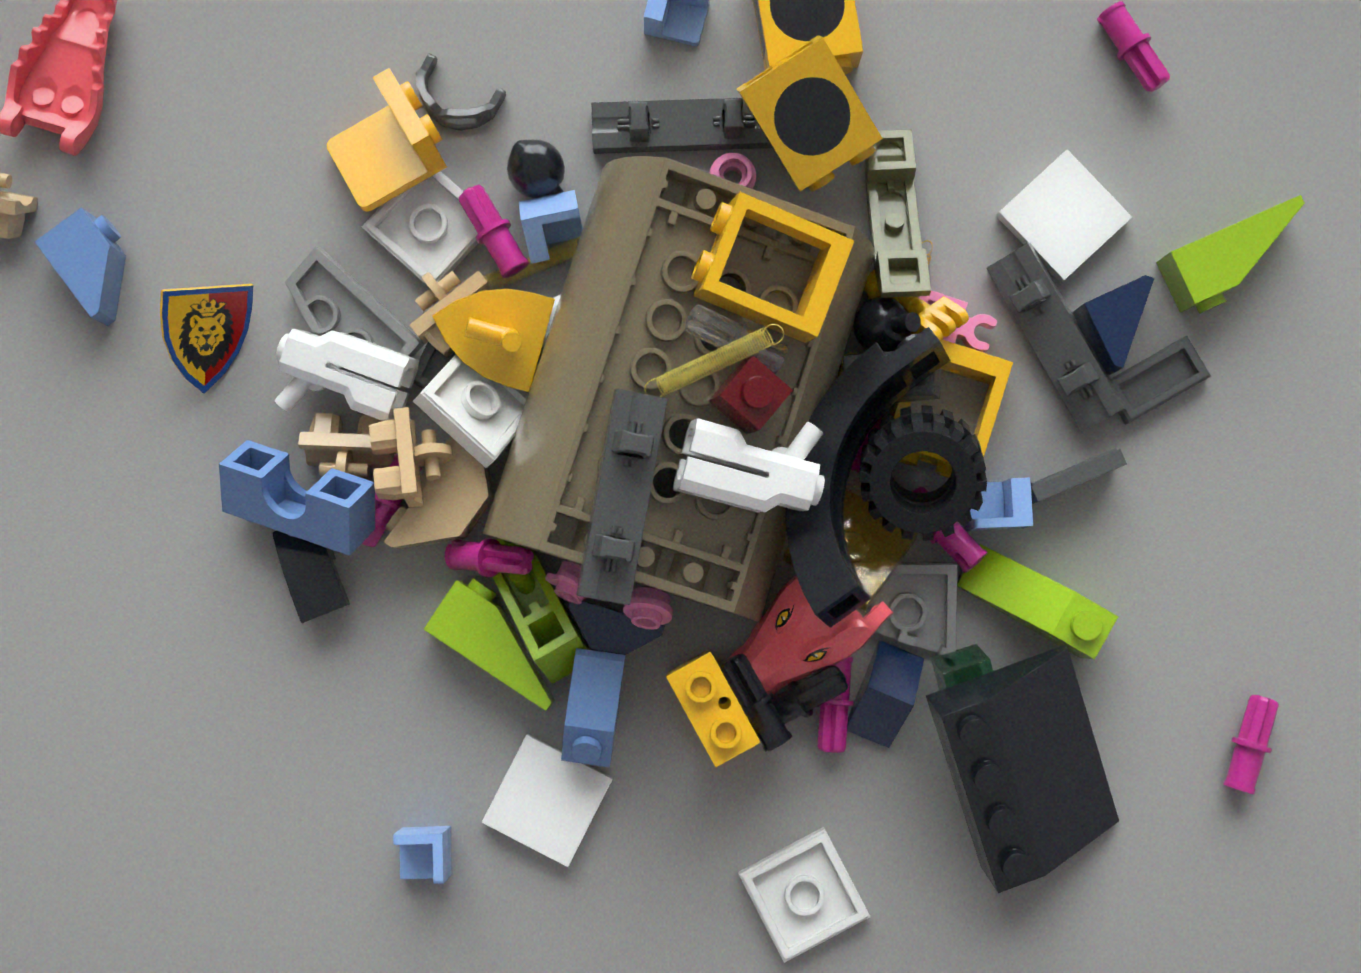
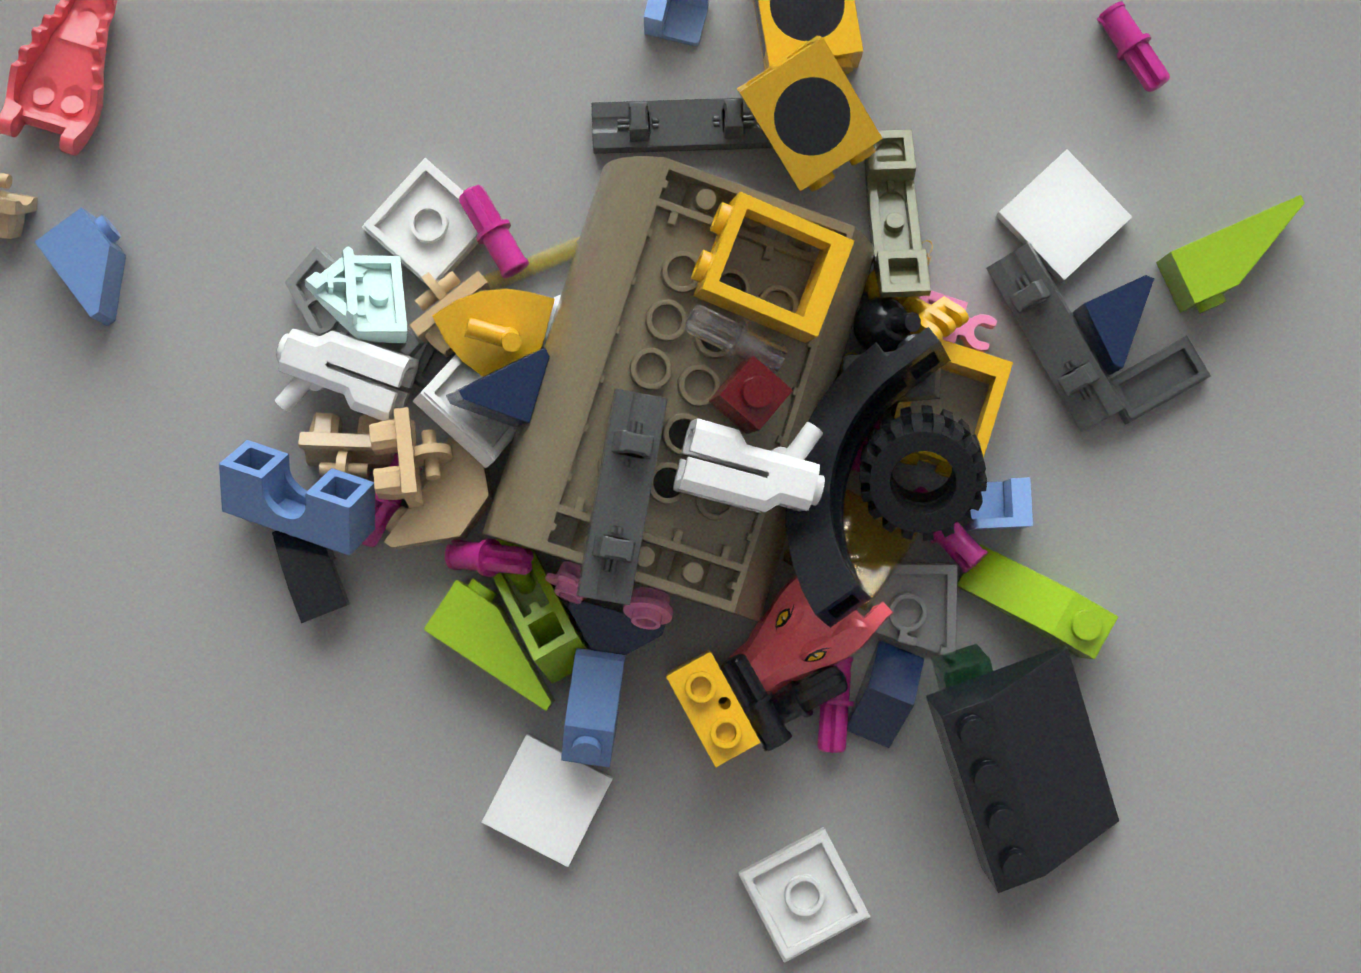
shield [160,284,254,393] -> none
yellow bracket [327,68,447,212] -> none
light blue panel [393,826,452,884] -> none
dark grey helmet [415,53,506,131] -> none
black piece [507,139,565,198] -> none
light blue panel [519,190,583,264] -> none
light yellow piece [644,324,784,397] -> none
bright pink plate [709,153,756,189] -> none
dark grey tile [1031,448,1127,504] -> none
dark pink axle [1223,695,1279,794] -> none
none -> light aqua slope [305,247,407,343]
none -> dark blue slope [446,348,550,427]

